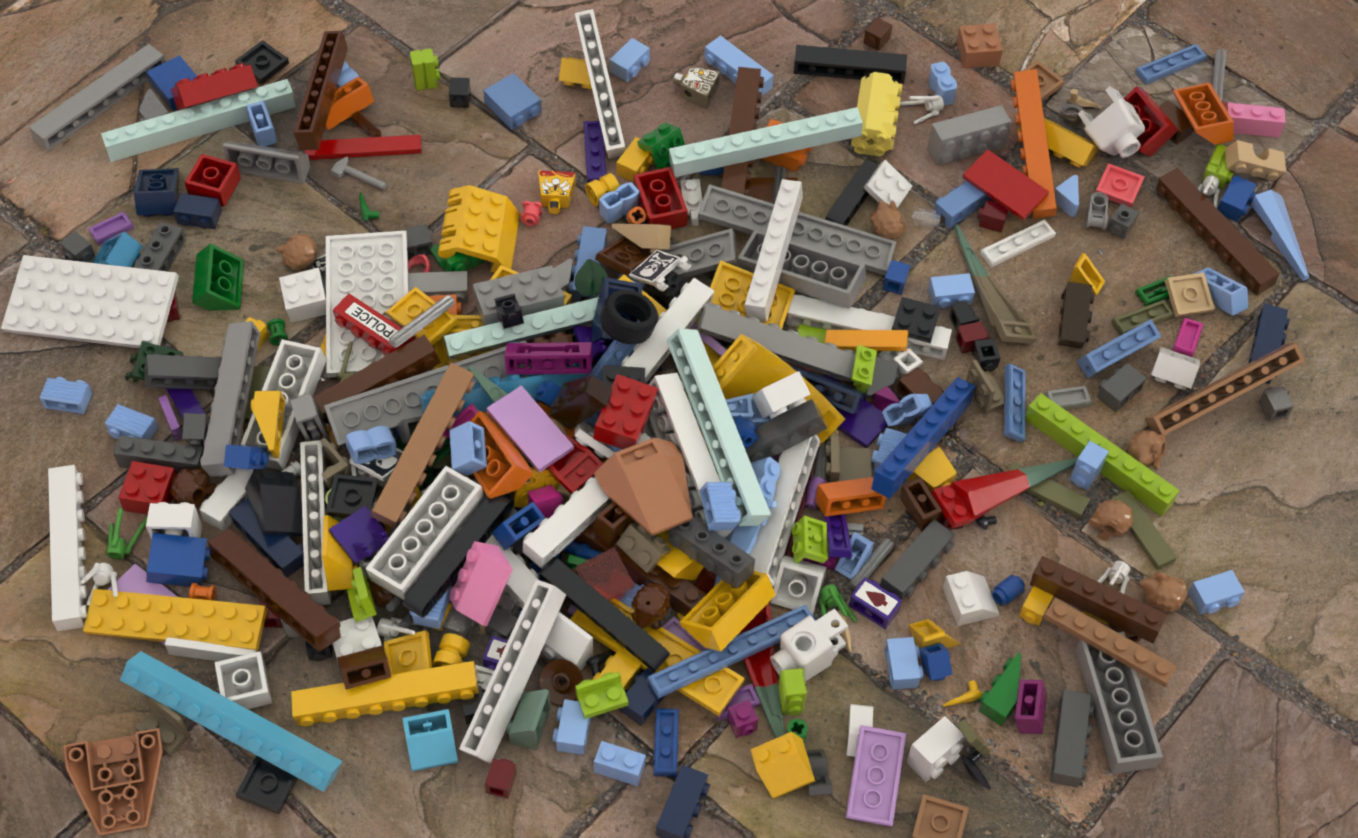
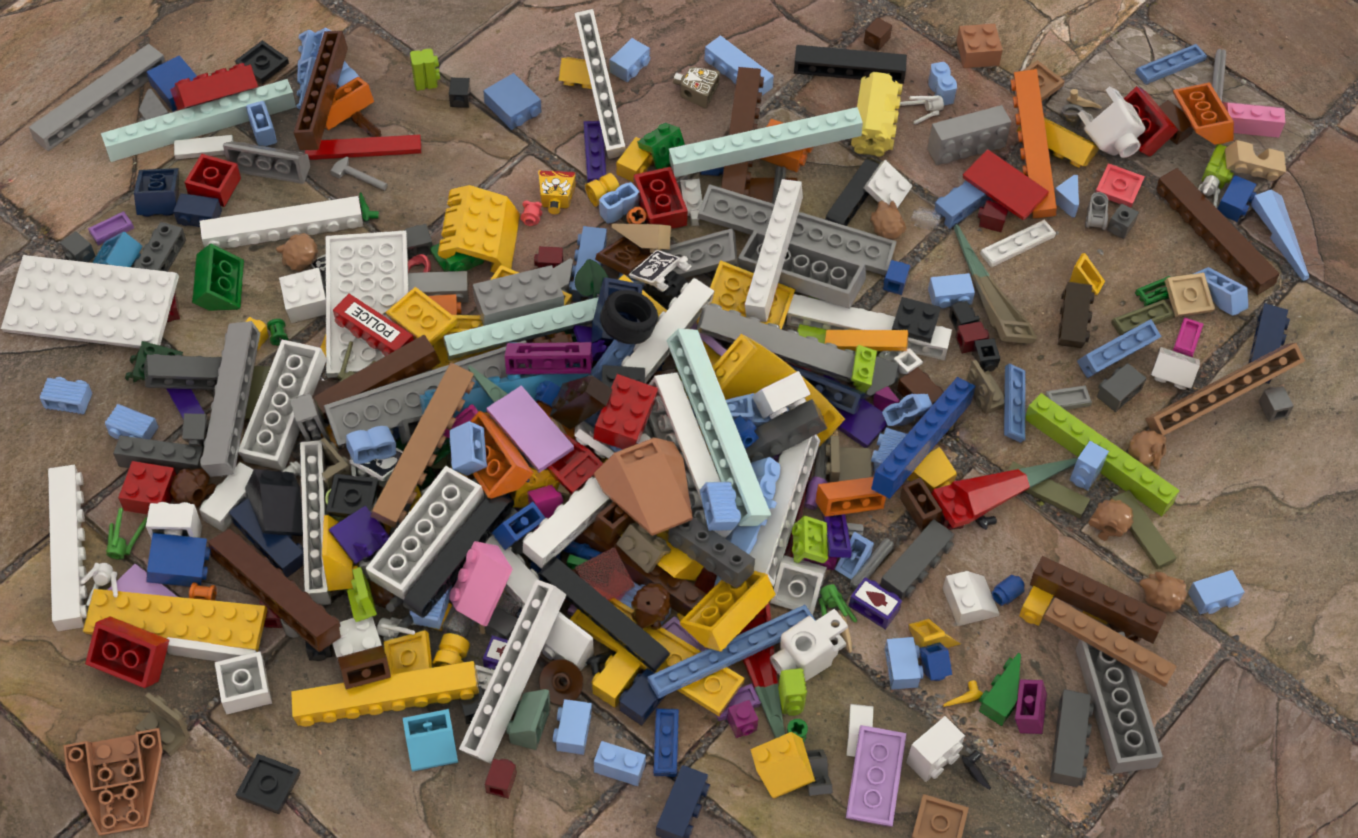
medium azure brick [120,651,343,792] -> none
medium lavender tile [158,395,182,441] -> none
blue brick [224,445,269,469] -> none
yellow slope [251,391,286,459] -> none
light grey axle [389,295,455,348] -> none
black brick [494,293,524,329] -> none
lime bracket [575,672,628,719] -> none
olive tile [958,720,991,756] -> none
white plant [1098,561,1130,594] -> none
none -> red brick [85,616,170,688]
none -> white tile [174,135,233,159]
none -> white brick [200,196,363,249]
none -> light blue wedge [296,28,331,109]
none -> dark red brick [534,246,564,268]

